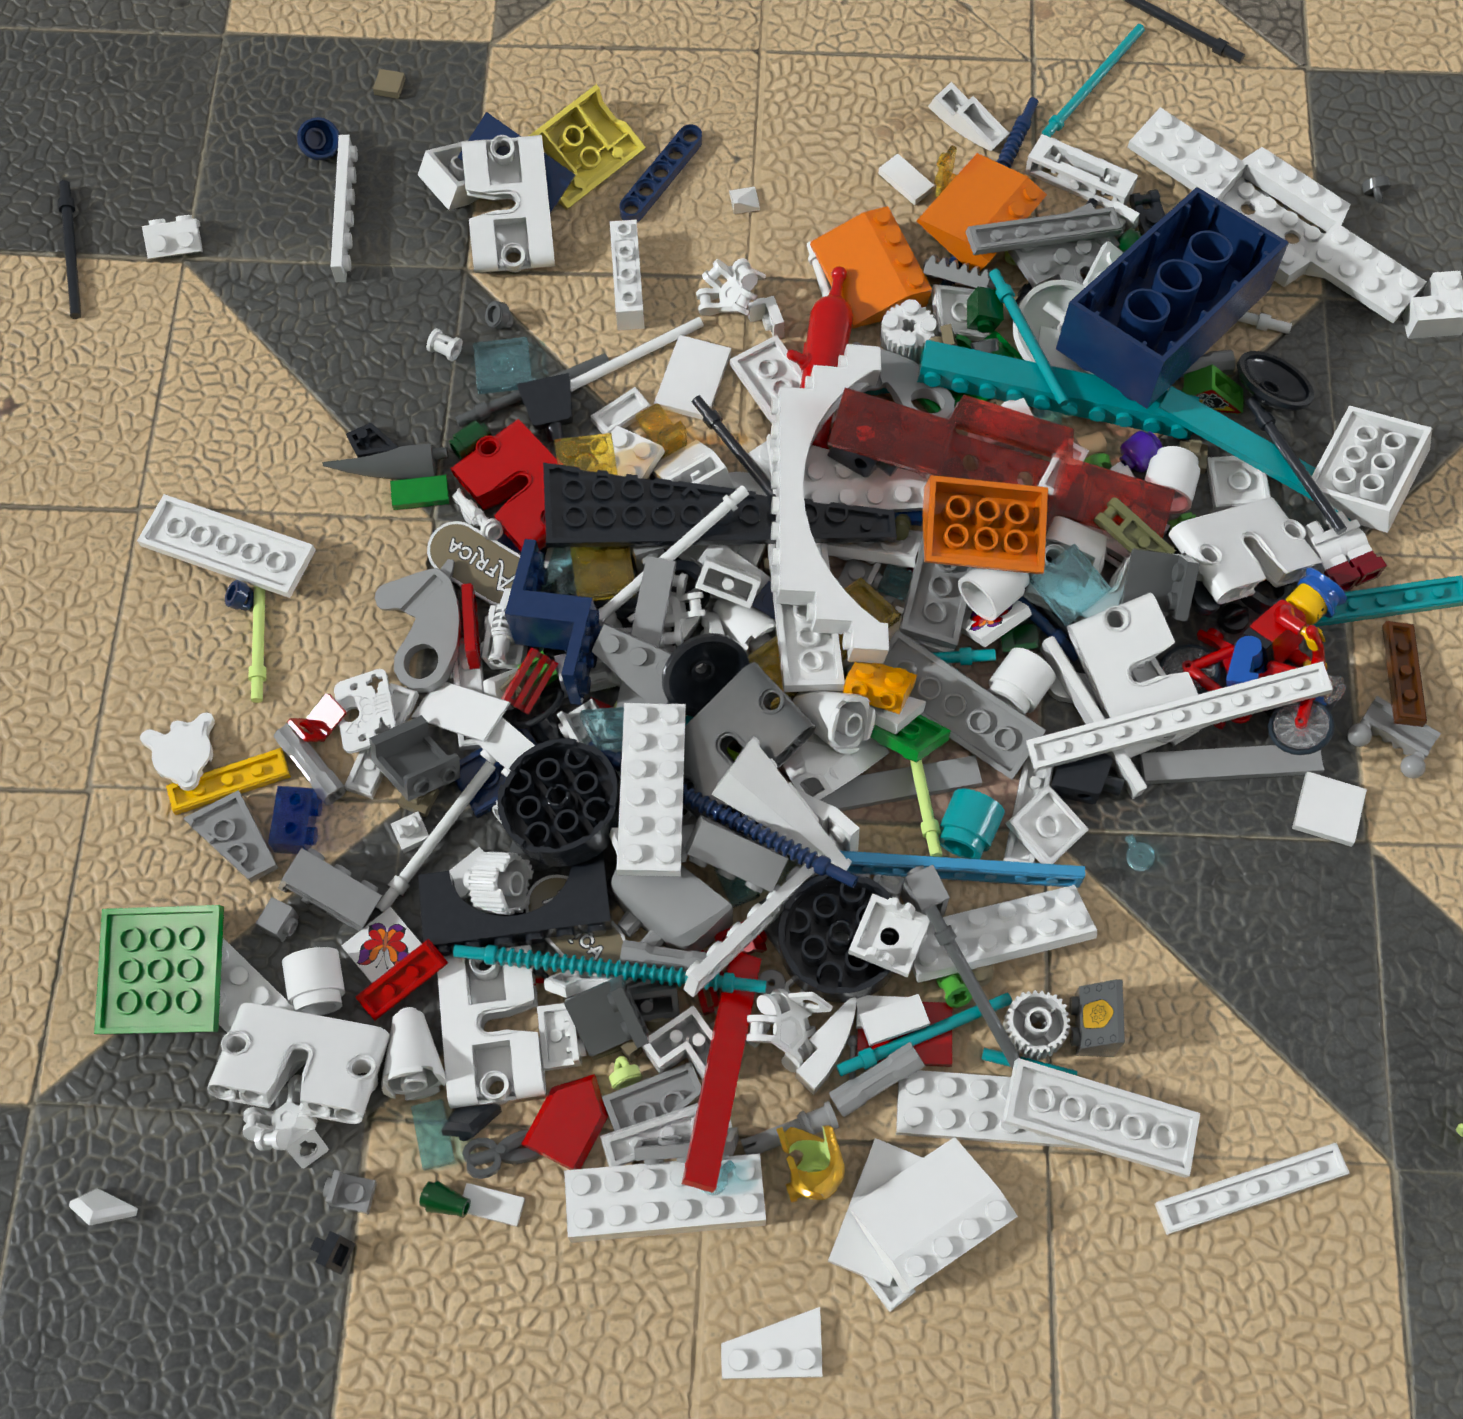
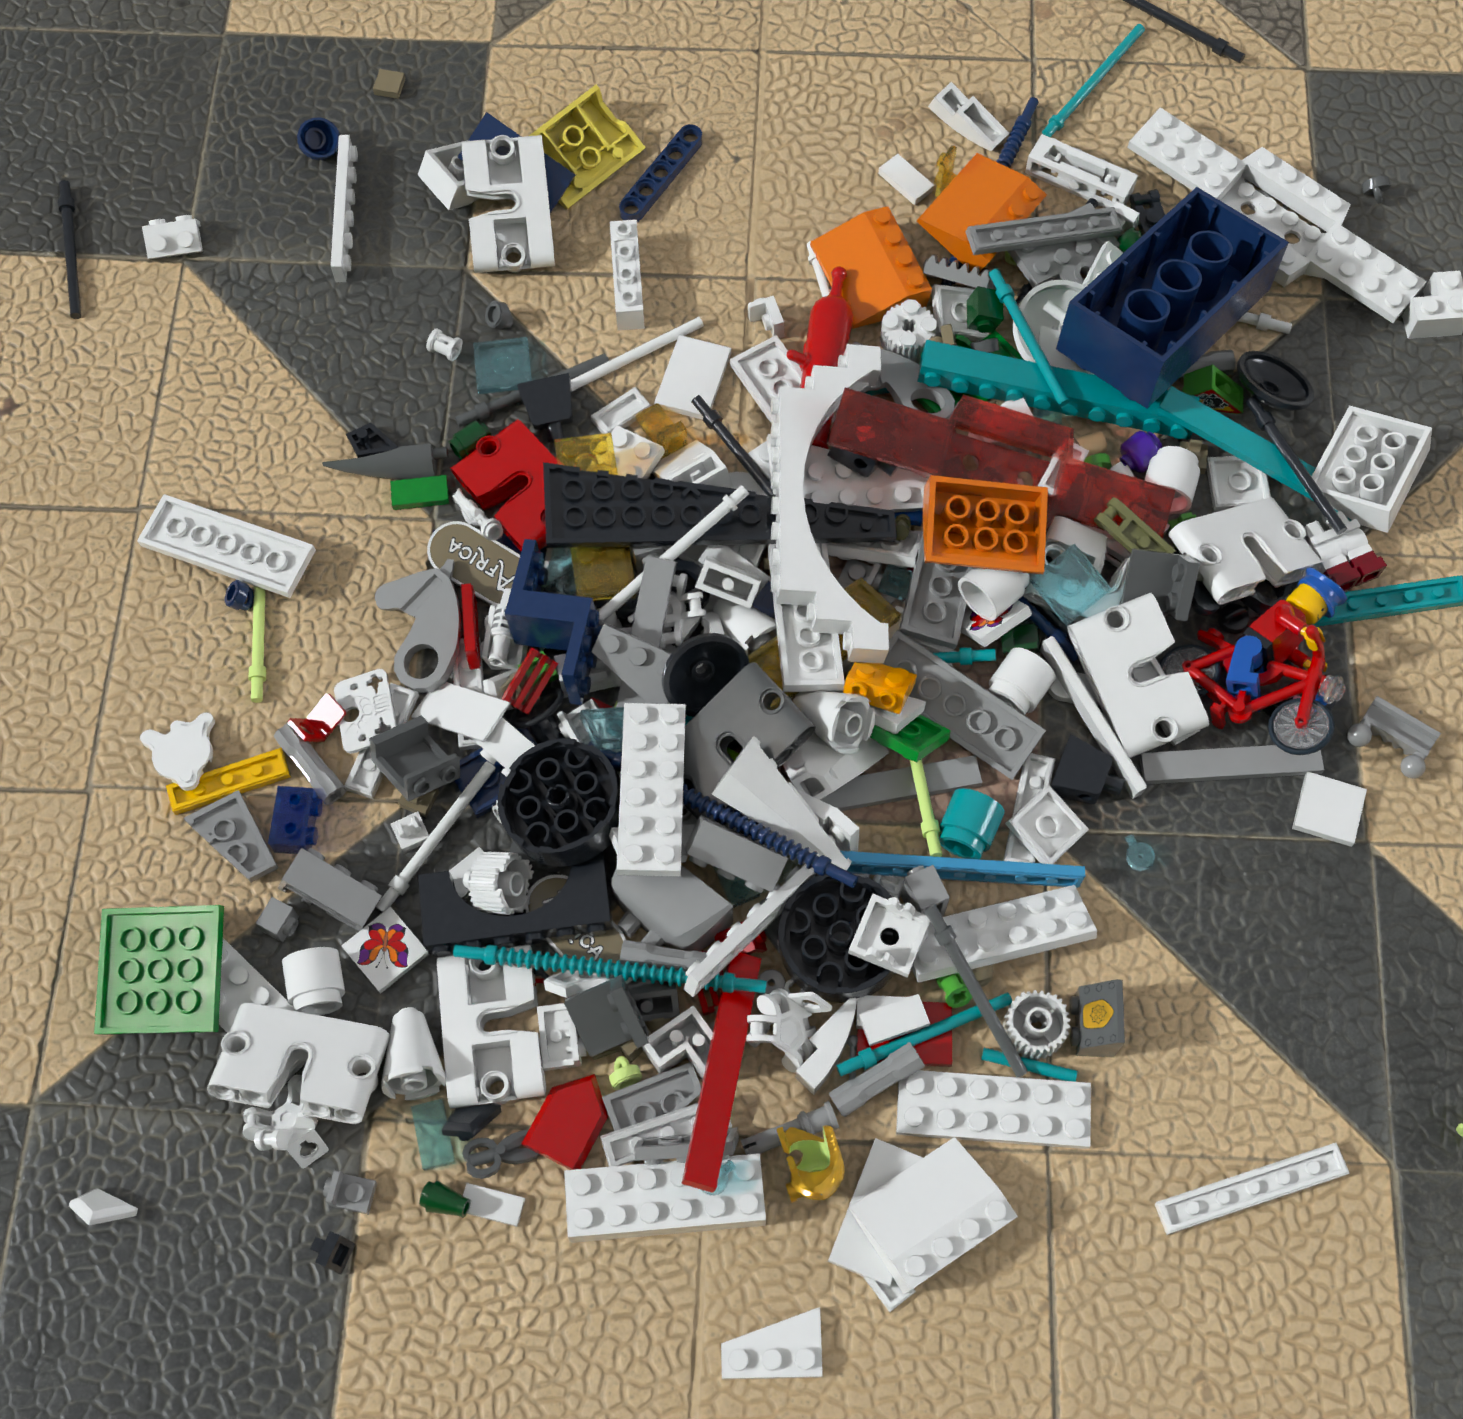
red tile [355,938,448,1021] -> none
white piece [696,258,766,316] -> none
white slope [729,187,760,214] -> none
white plate [1002,1058,1200,1178] -> none
white plate [1026,661,1333,772] -> none
reddish brown tile [1382,621,1427,727] -> none

